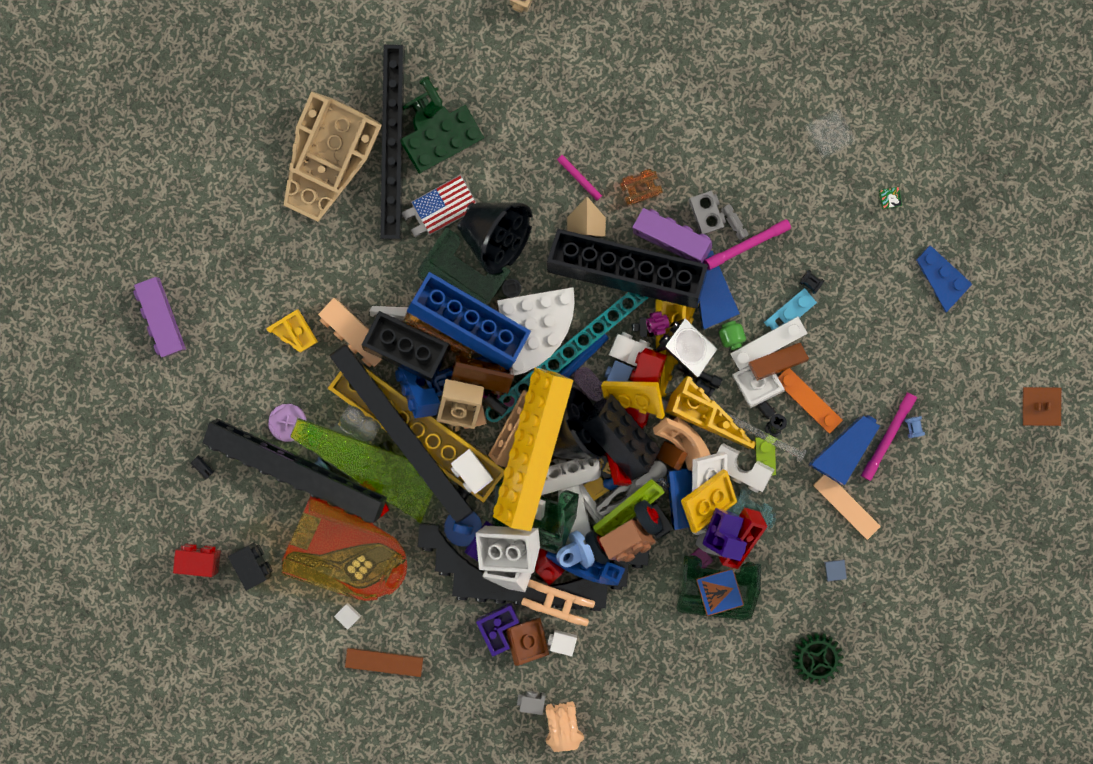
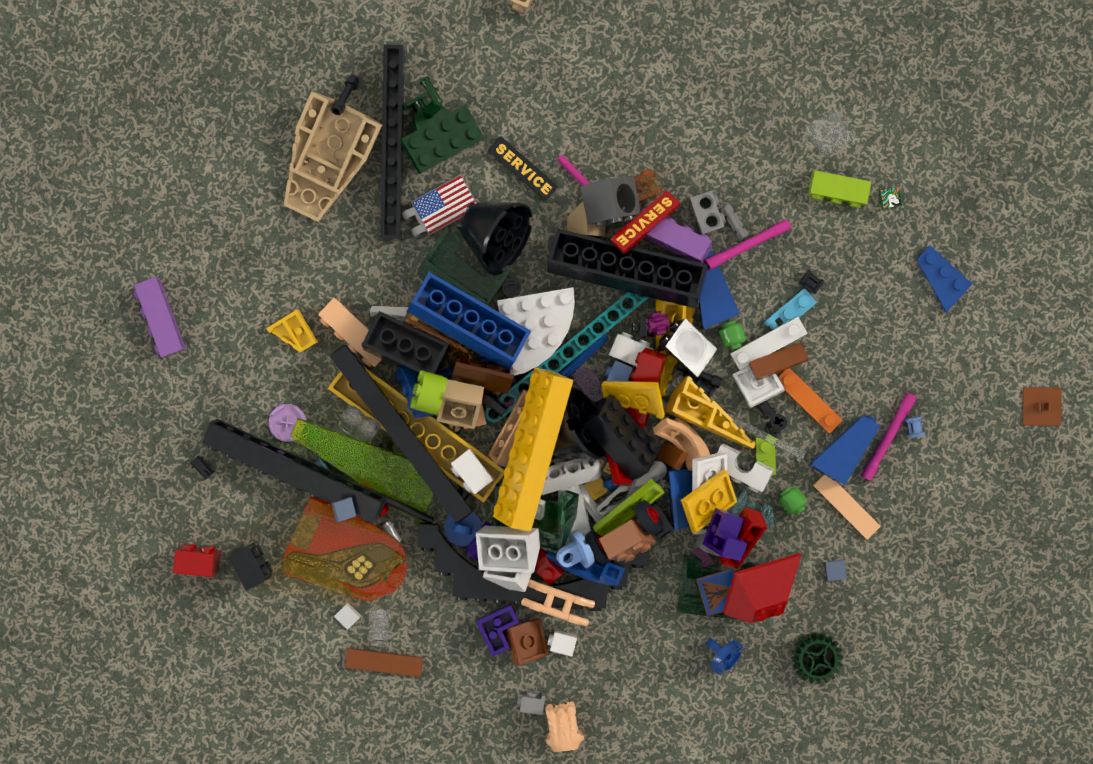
none -> black bar [331,75,359,116]
none -> sand blue tile [332,497,356,522]
none -> black bar [364,486,434,524]
none -> clear brick [368,608,390,648]
none -> light grey pin [380,520,402,542]
none -> lime brick [410,370,447,415]
none -> black tile [488,136,558,201]
none -> dark grey brick [580,176,641,227]
none -> red tile [611,191,680,254]
none -> blue tile [706,637,743,674]
none -> red slope [723,553,802,623]
none -> bright green head [779,486,808,516]
none -> lime brick [808,170,871,208]

